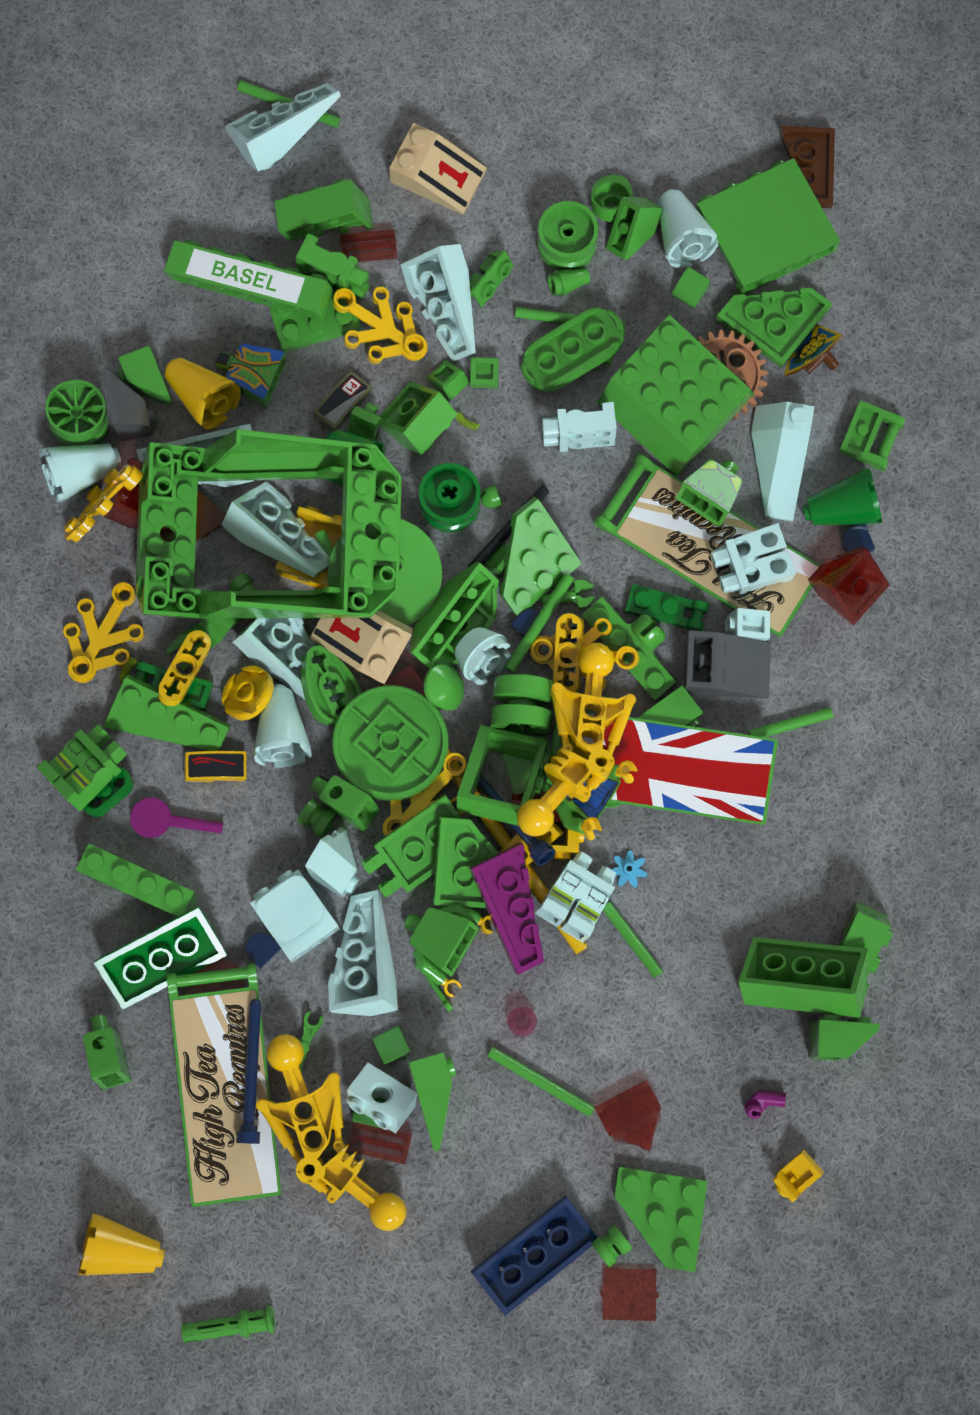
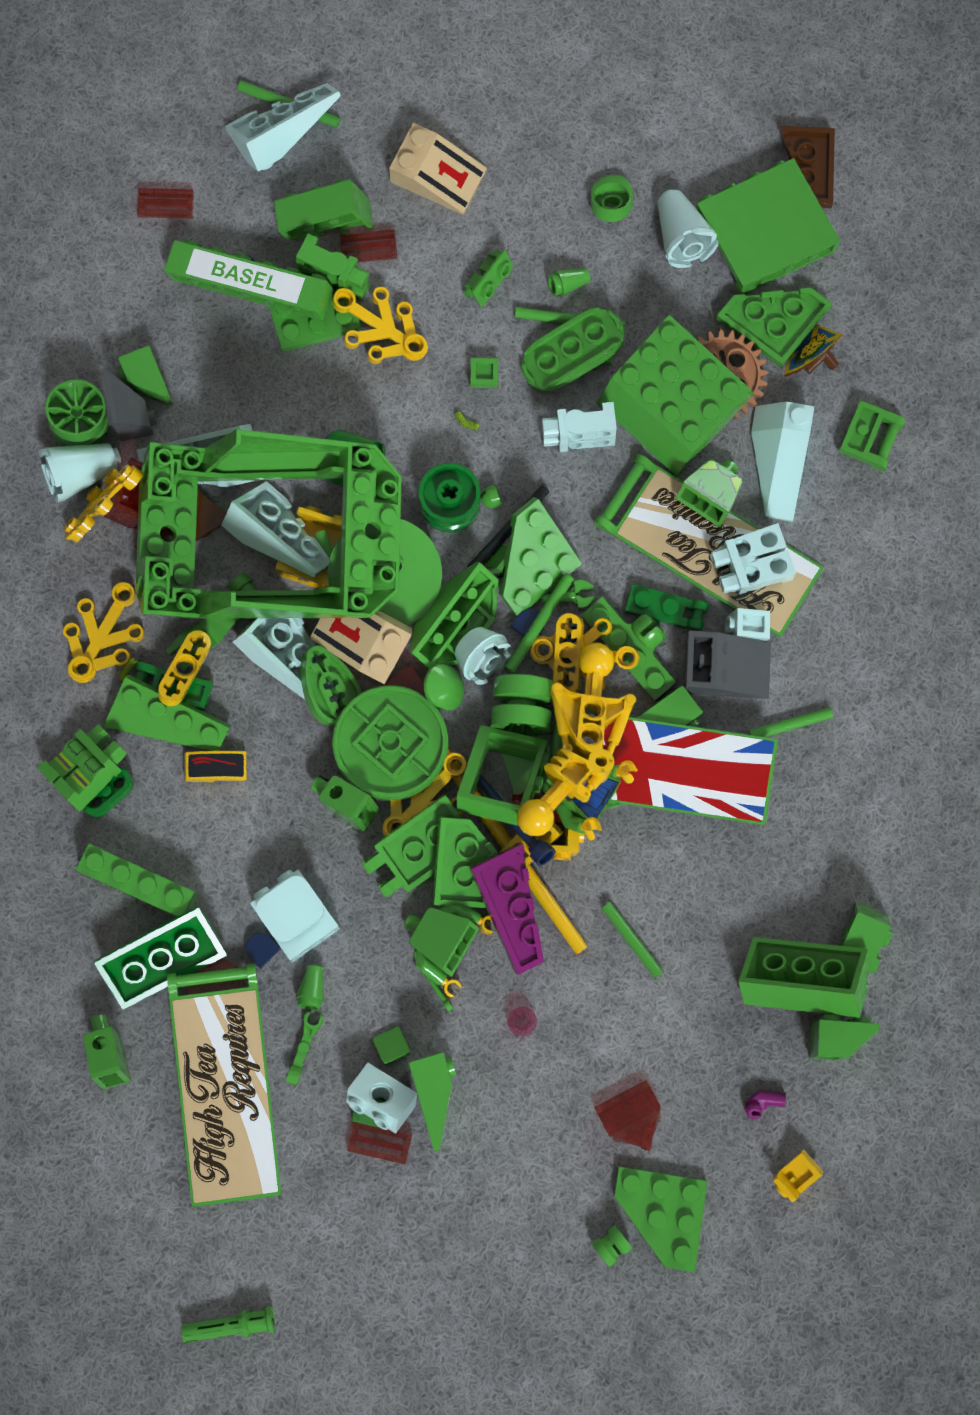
yellow cone [78,1213,165,1276] -> none
magenta piece [130,798,224,838] -> none
yellow cone [165,358,241,430] -> none
torso [216,343,286,408] -> none
yellow tile [221,665,274,721] -> none
dark blue piece [236,999,261,1144] -> none
light aqua cone [253,684,312,768] -> none
yellow piece [256,1034,407,1231] -> none
bright green wheel [297,798,337,838] -> none
light aqua wedge [305,827,360,898] -> none
slope [313,371,372,431] -> none
light aqua wedge [328,890,398,1016] -> none
bright green tile [348,403,381,440] -> none
bright green slope [379,381,457,455] -> none
light aqua wedge [400,244,476,362] -> none
bright green slope [427,360,469,401] -> none
dark blue slope [471,1195,598,1316] -> none
bright green bar [487,1046,595,1117] -> none
light aqua hips [535,851,616,943] -> none
bright green wheel [537,201,599,270] -> none
clear red piece [600,1268,659,1321] -> none
bright green slope [606,197,663,260] -> none
medium azure plant [611,850,647,888] -> none
bright green slope [671,267,711,309] -> none
green cone [802,468,883,525] -> none
clear red slope [808,547,890,625] -> none
dark blue tile [841,524,875,556] -> none
none -> clear red tile [137,188,194,219]
none -> bright green cone [295,965,324,1010]

